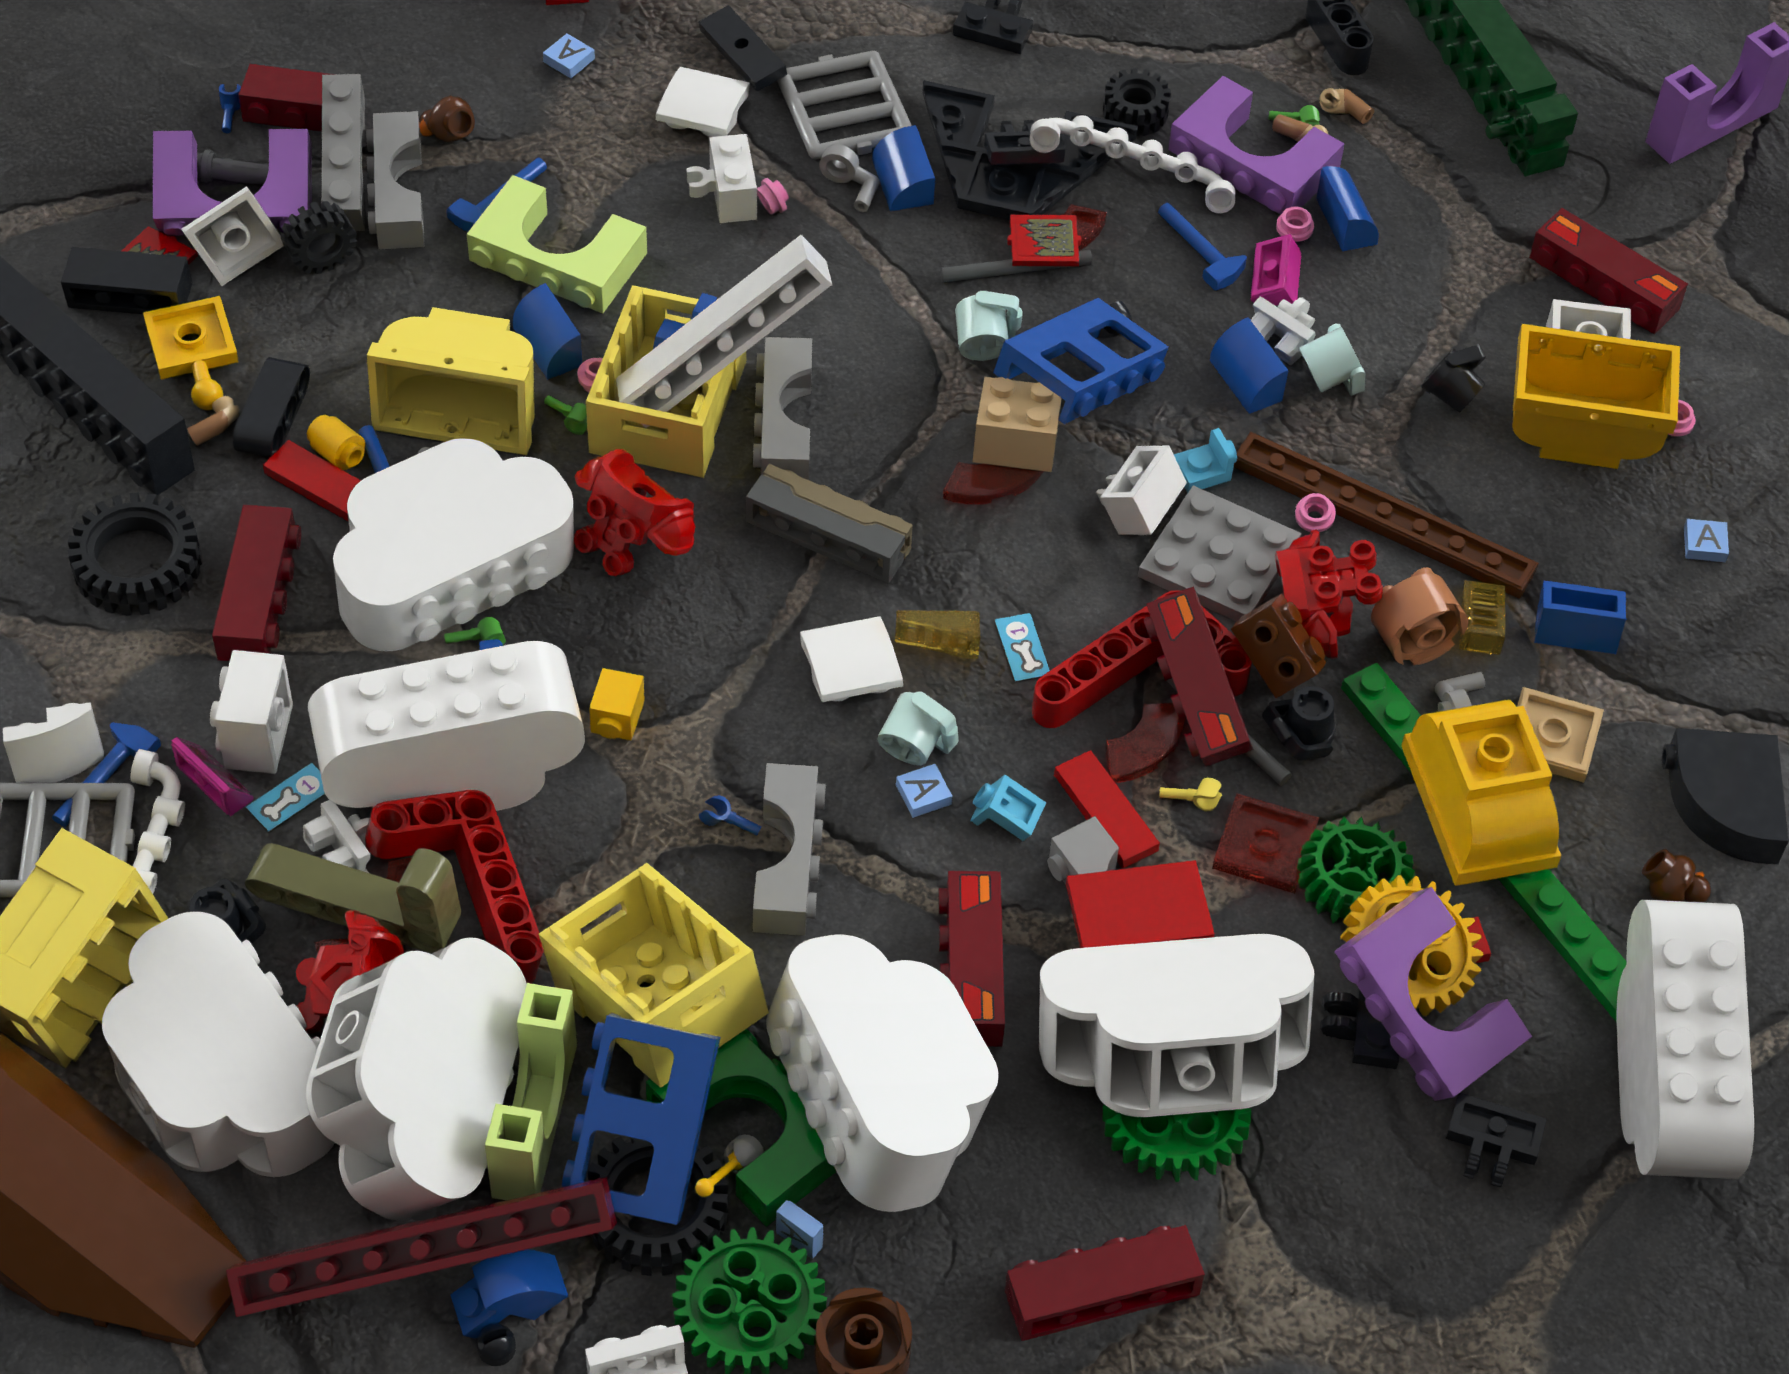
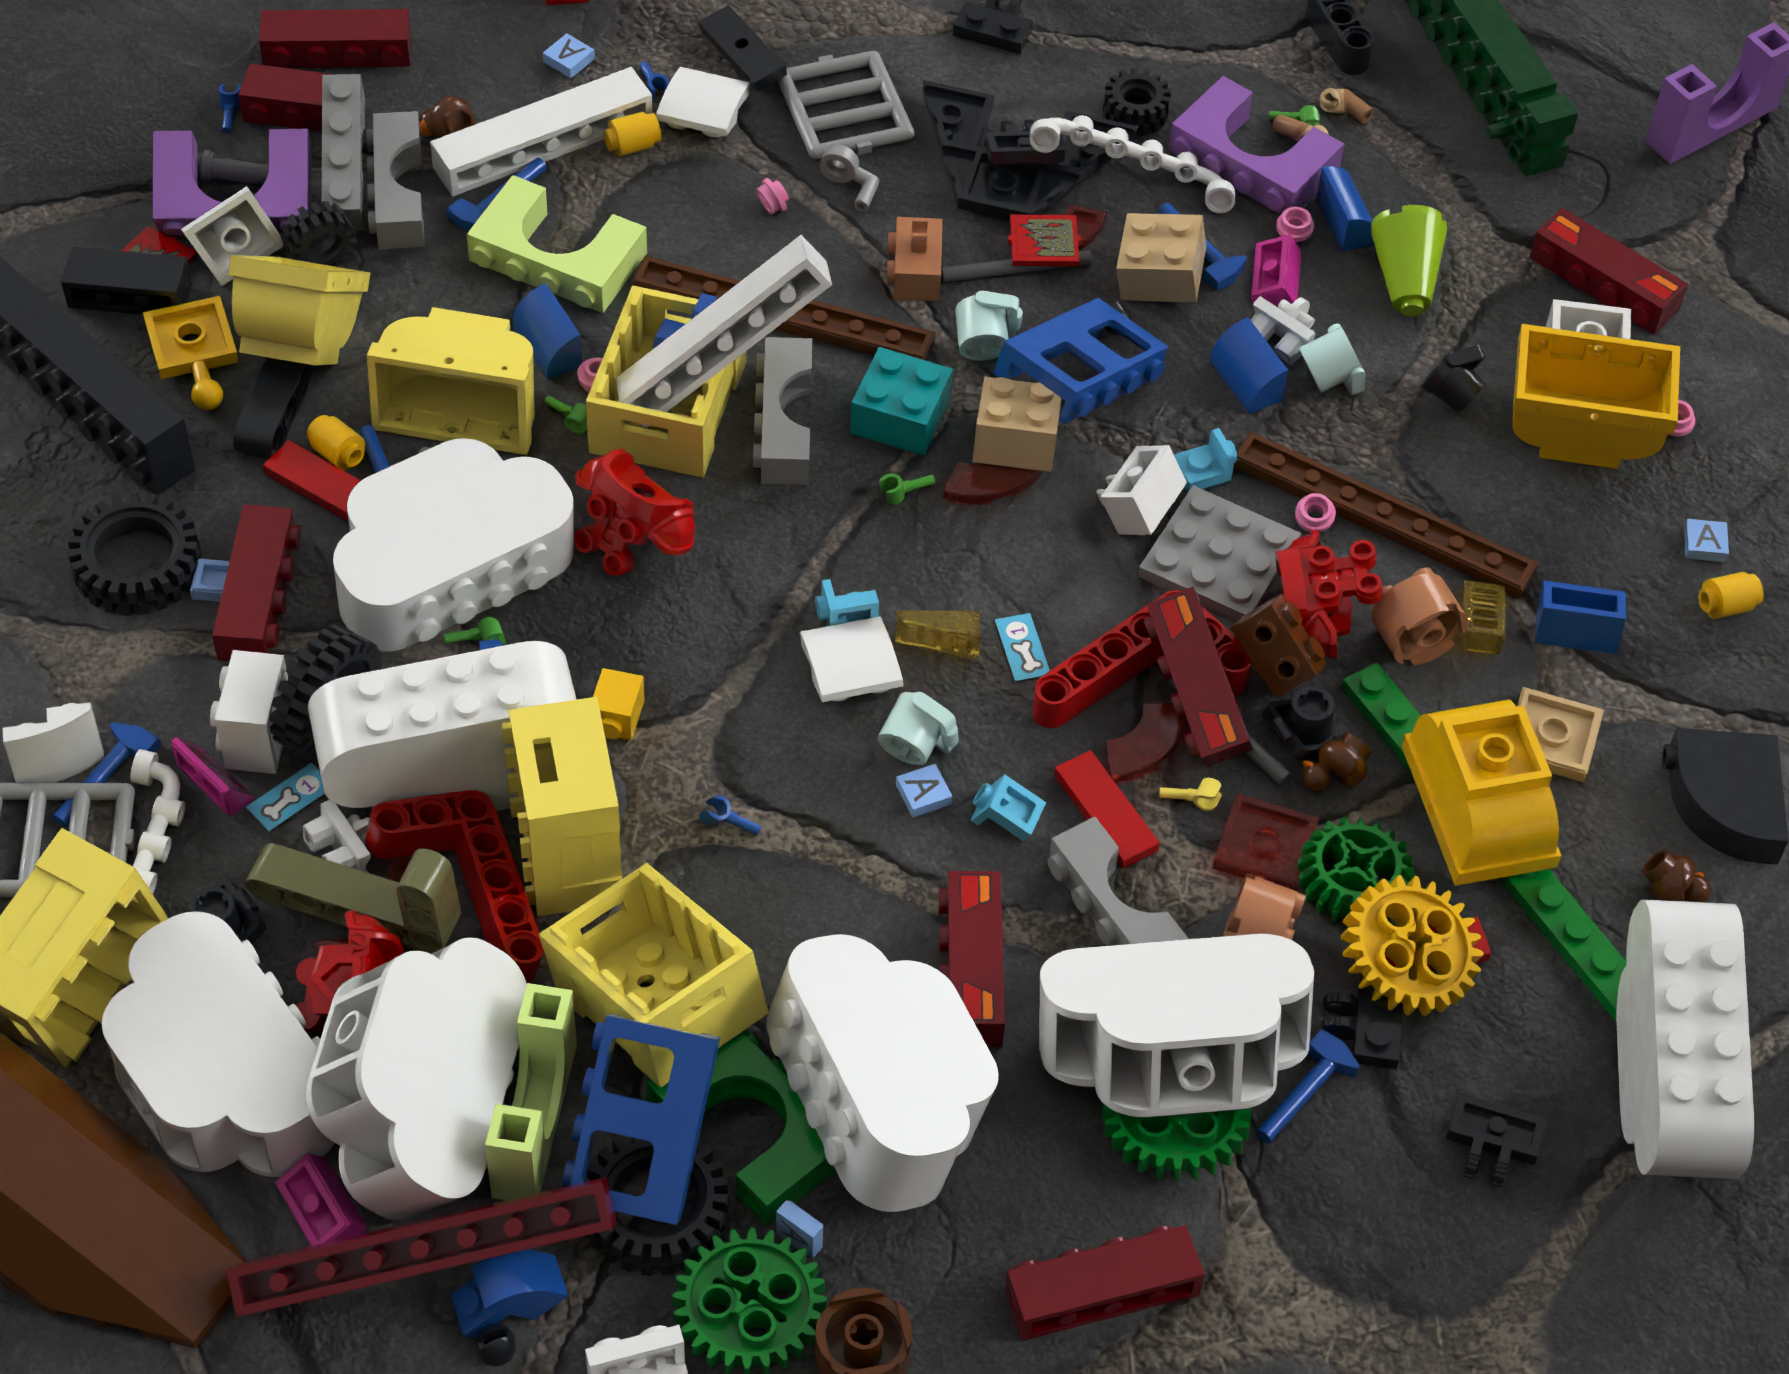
medium nougat arm [187,396,239,446] -> none
white brick [687,134,757,223] -> none
hinge [695,1134,764,1197] -> none
dark grey piece [746,464,913,584] -> none
light grey arch [753,763,826,935] -> none
blue brick [872,125,935,211] -> none
red tile [1066,860,1215,948] -> none
medium lavender arch [1334,887,1532,1101] -> none
light grey plate [1435,672,1485,712] -> none
none -> light blue tile [190,559,230,602]
none -> light yellow container [228,255,370,366]
none -> dark red brick [259,9,412,68]
none -> black tyre [269,625,382,761]
none -> dark pink slope [275,1153,367,1246]
none -> white brick [430,67,653,197]
none -> light yellow container [502,697,623,917]
none -> yellow brick [603,111,662,157]
none -> reddish brown tile [631,255,936,361]
none -> blue hand [639,61,670,100]
none -> medium azure bracket [815,579,879,626]
none -> teal brick [850,347,953,456]
none -> bright green hand [879,473,935,505]
none -> nougat brick [886,217,943,301]
none -> tan brick [1116,213,1206,303]
none -> nougat brick [1222,874,1306,940]
none -> blue piece [1256,1029,1359,1143]
none -> reddish brown animal [1302,732,1372,792]
none -> lime cone [1371,205,1447,317]
none -> yellow brick [1698,572,1764,619]

